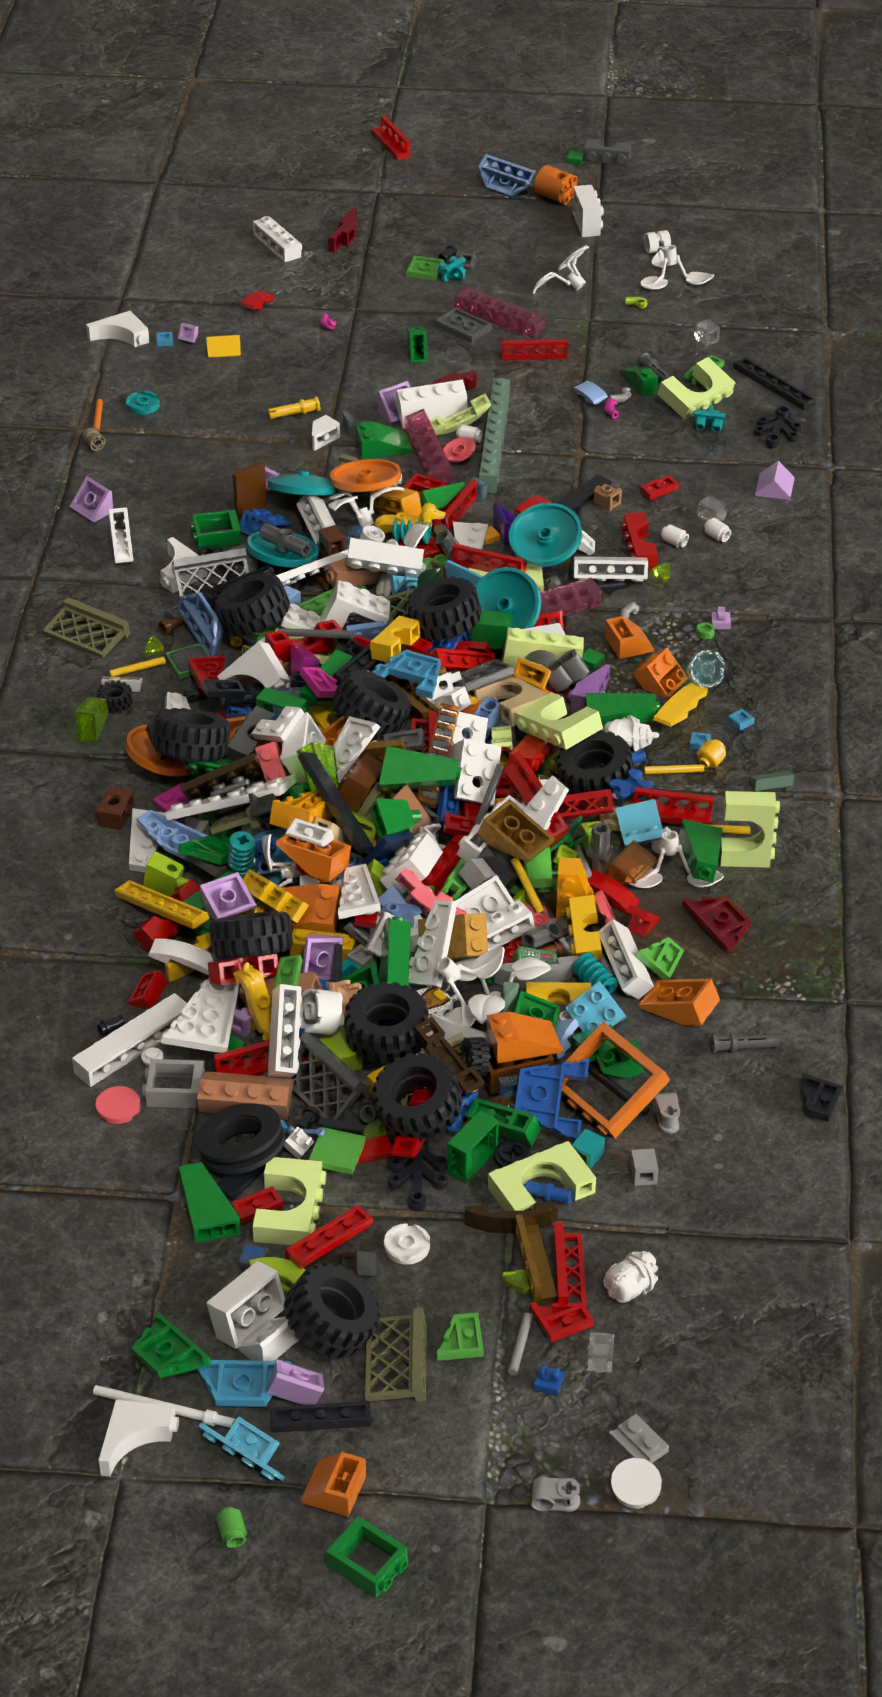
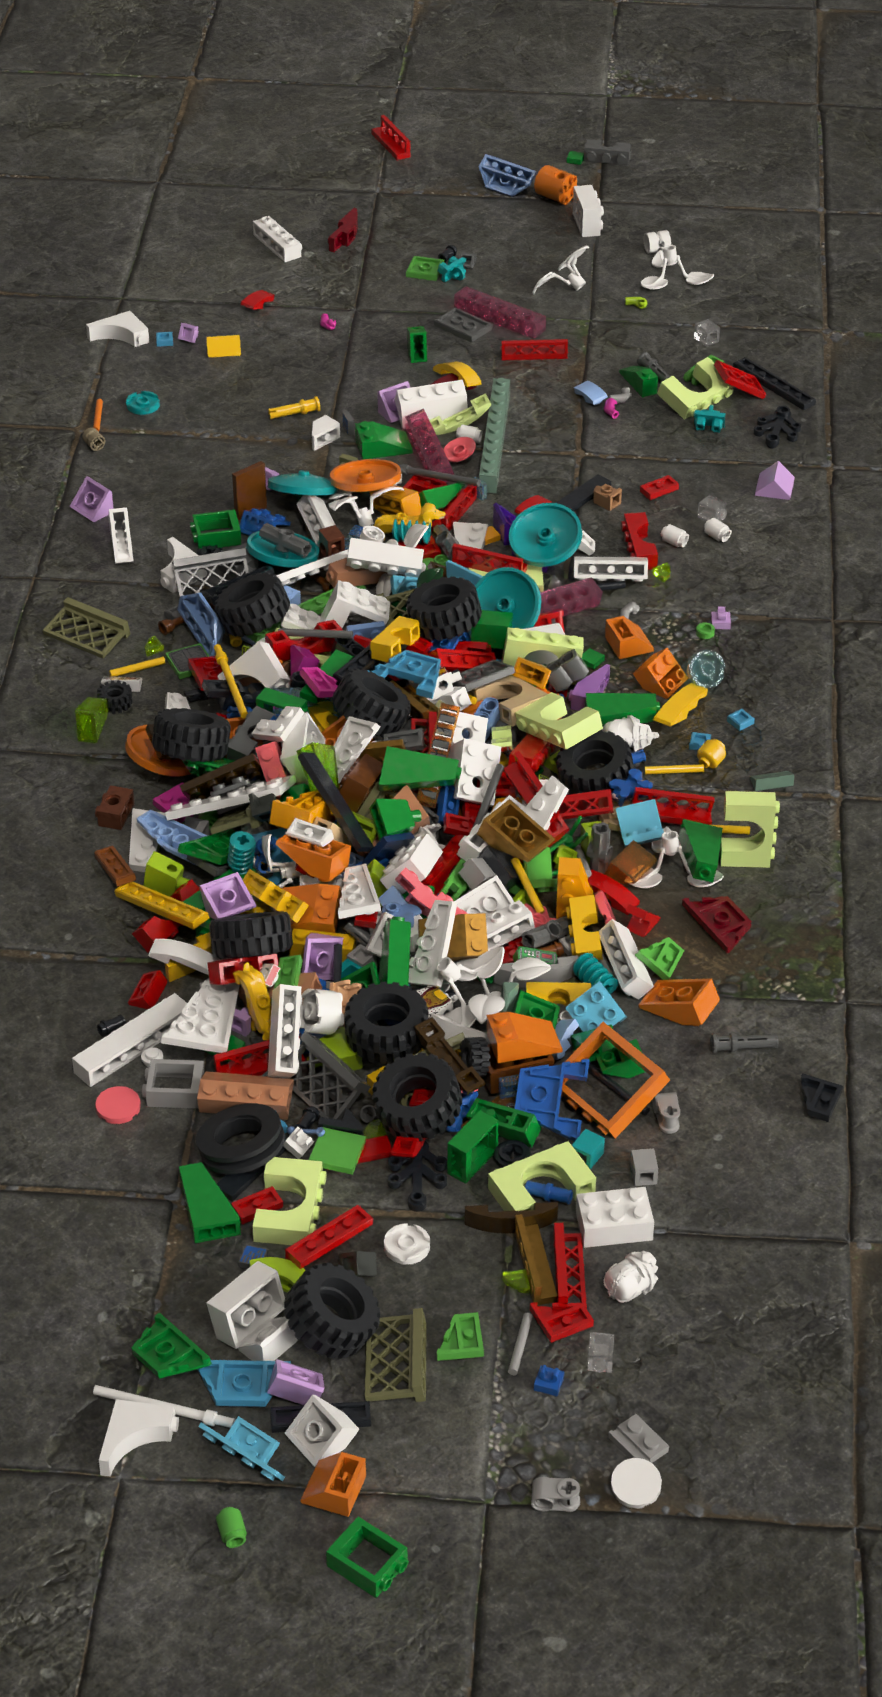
none -> dark orange tile [94,846,136,887]
none -> yellow bar [214,644,248,718]
none -> plate [260,964,280,987]
none -> white slope [285,1395,359,1467]
none -> dark grey bar [399,464,481,486]
none -> yellow slope [433,362,482,387]
none -> white brick [576,1187,654,1248]
none -> red tile [714,360,766,399]

